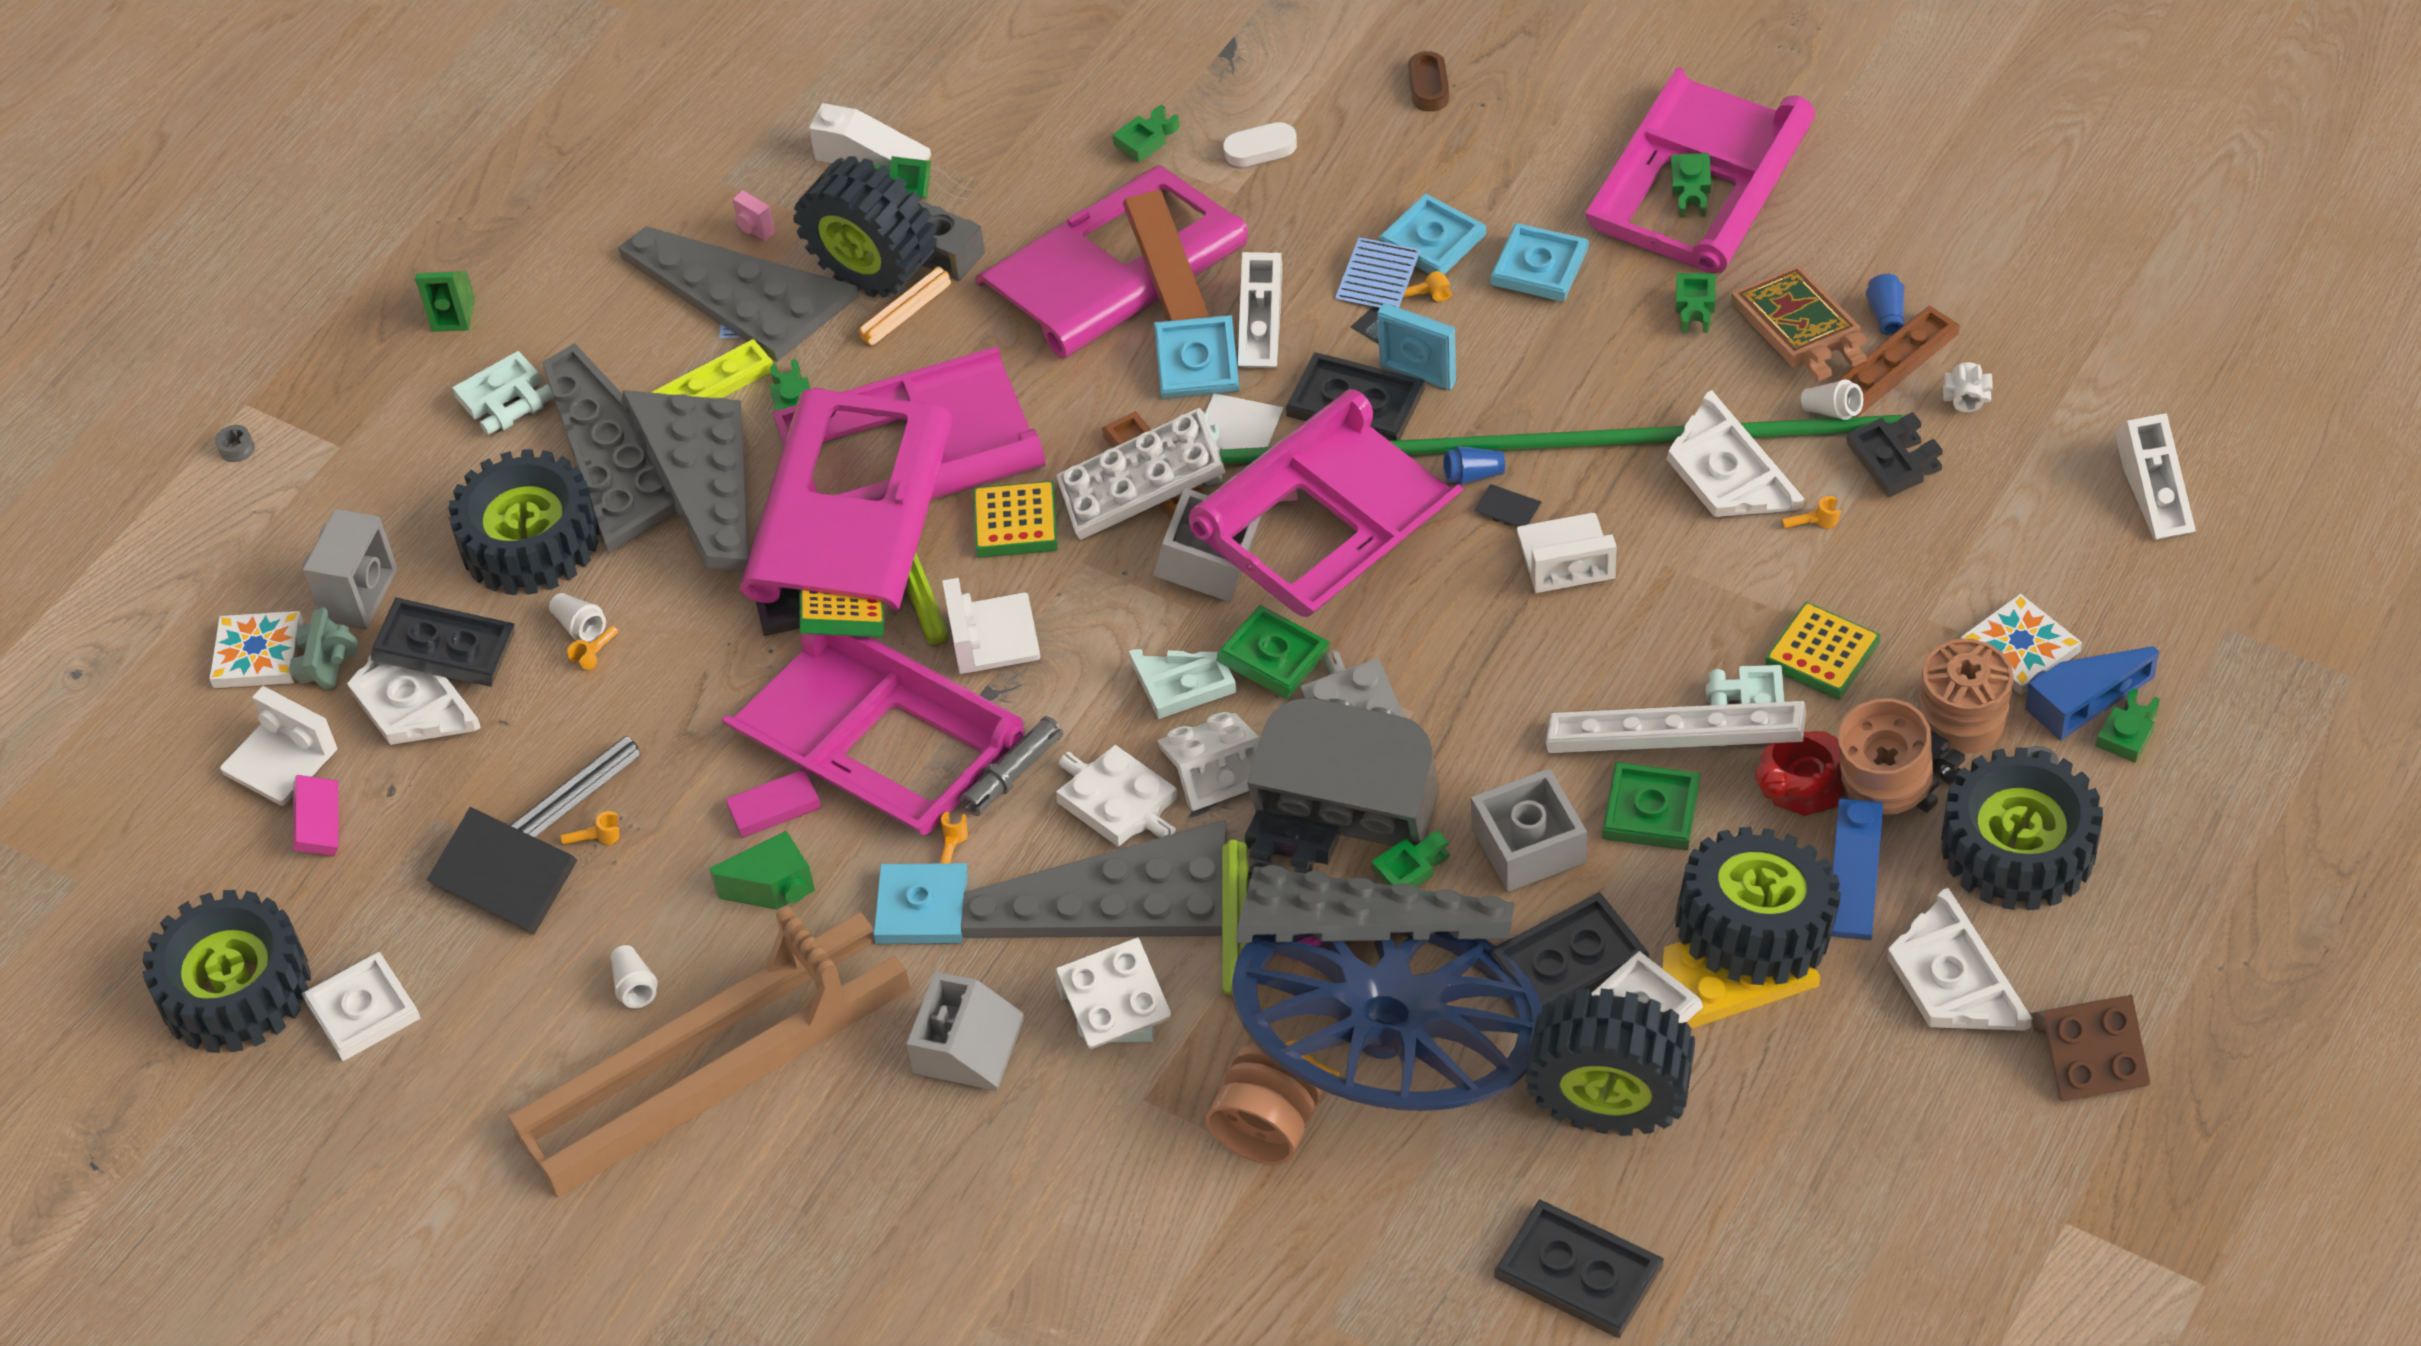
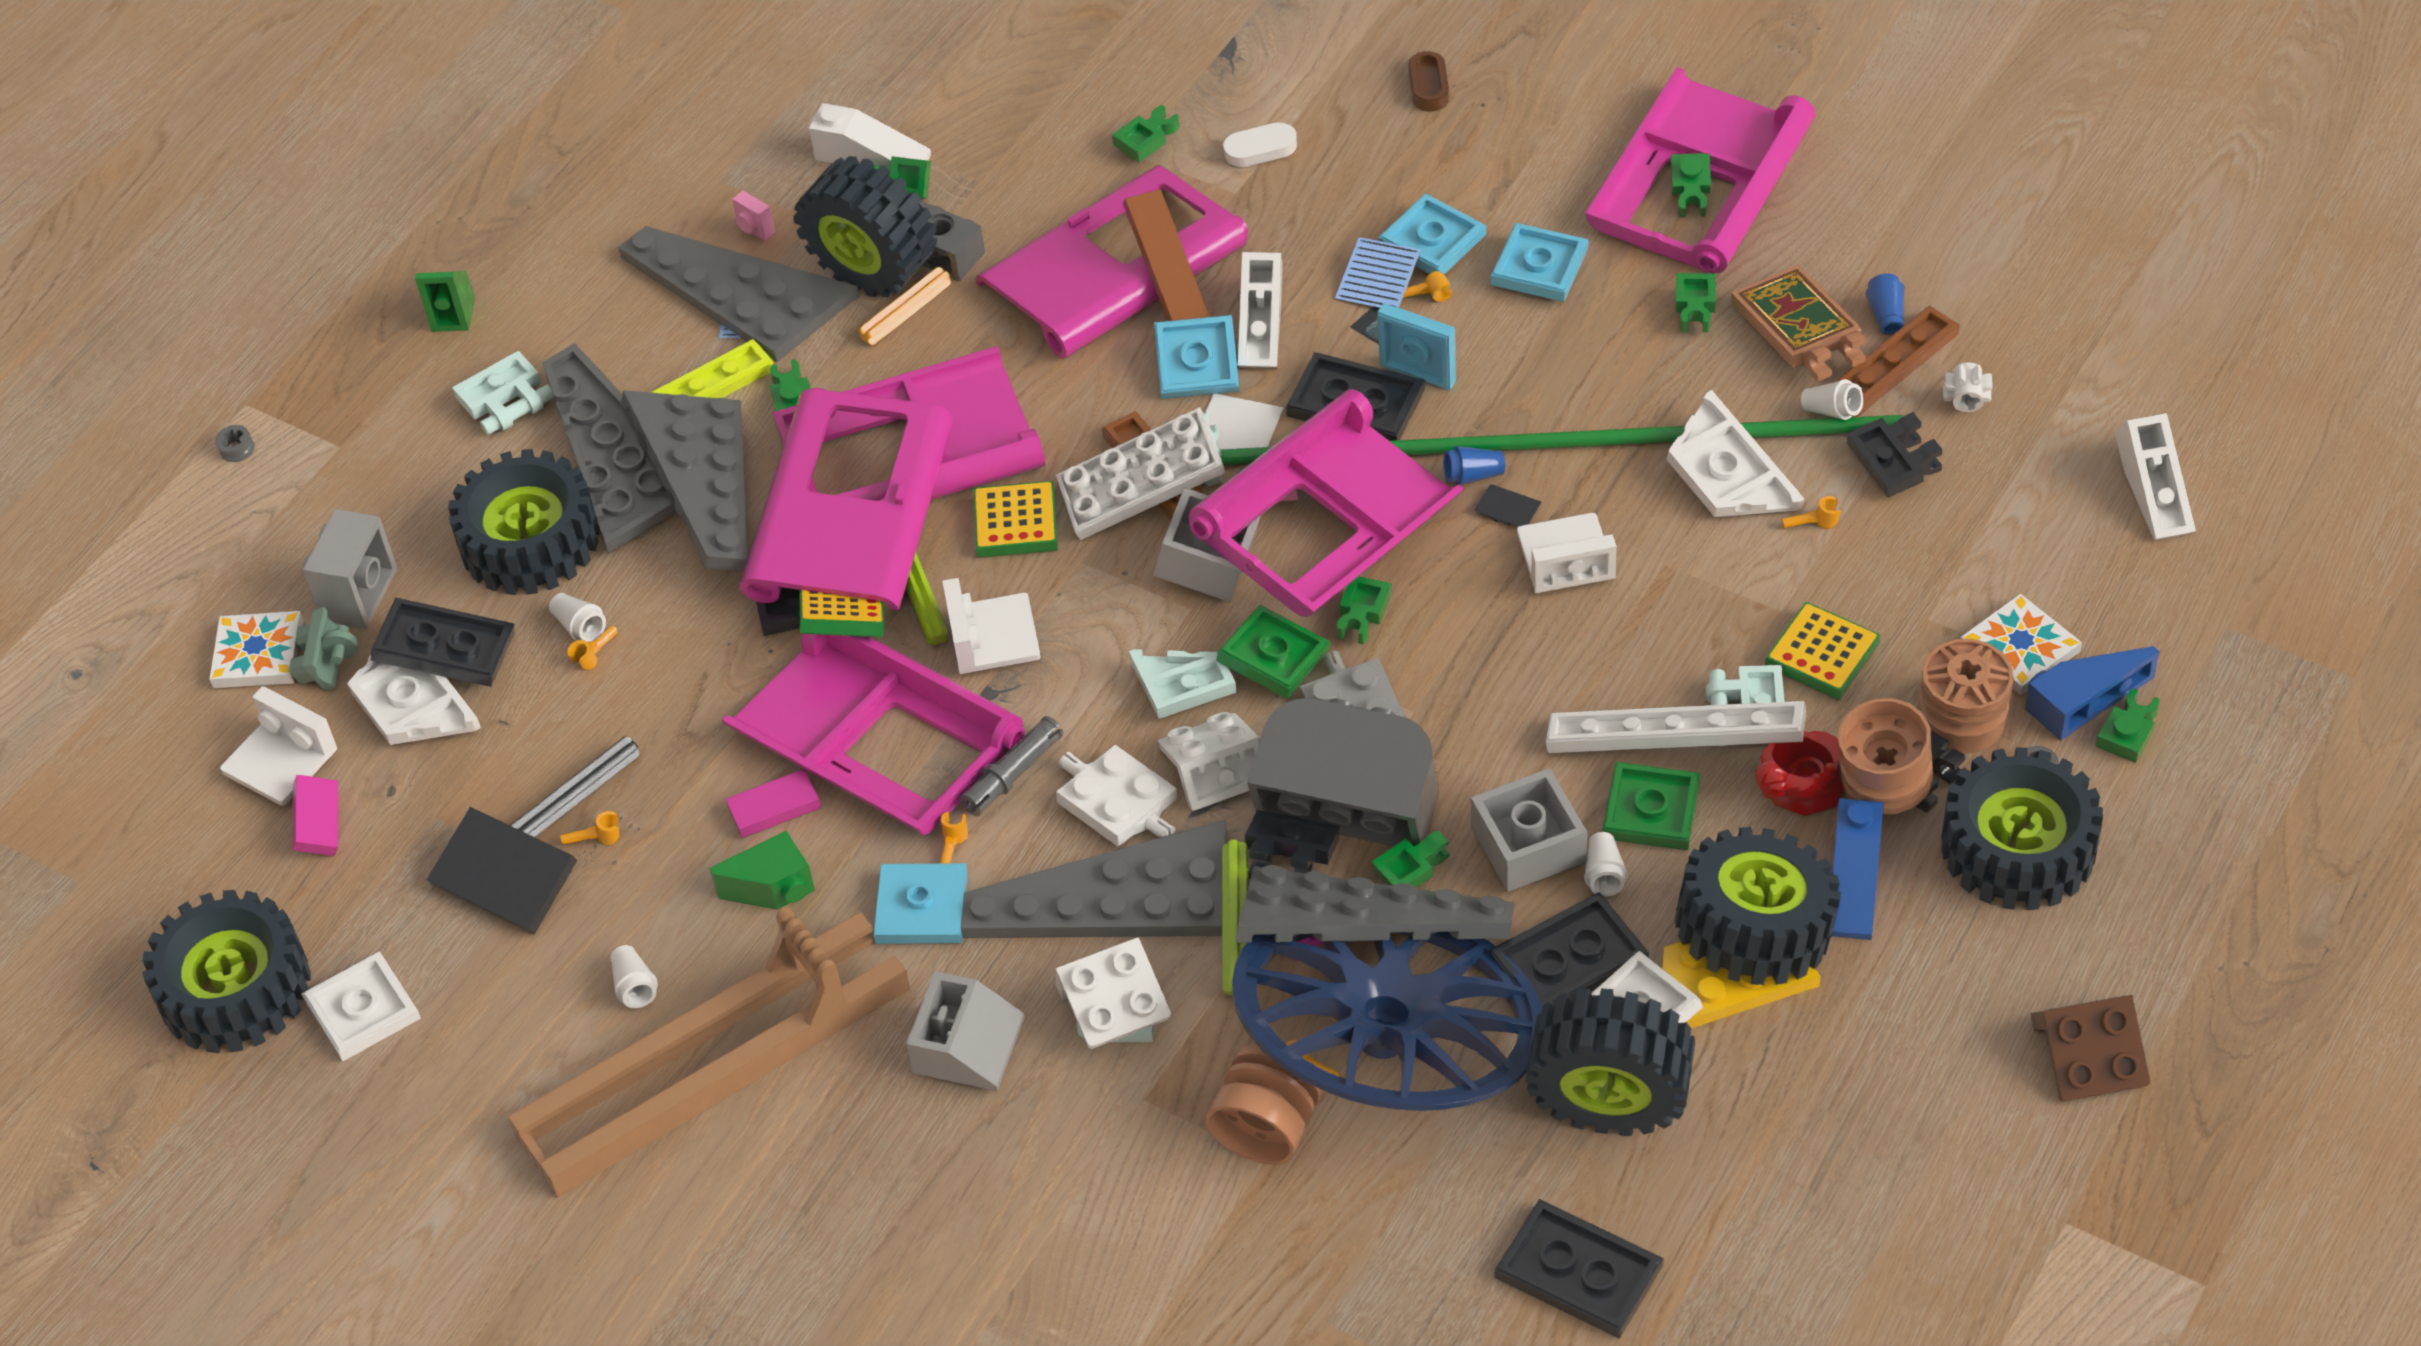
white wing [1887,888,2032,1031] -> none
none -> green plate [1337,576,1392,644]
none -> white cone [1584,832,1628,897]

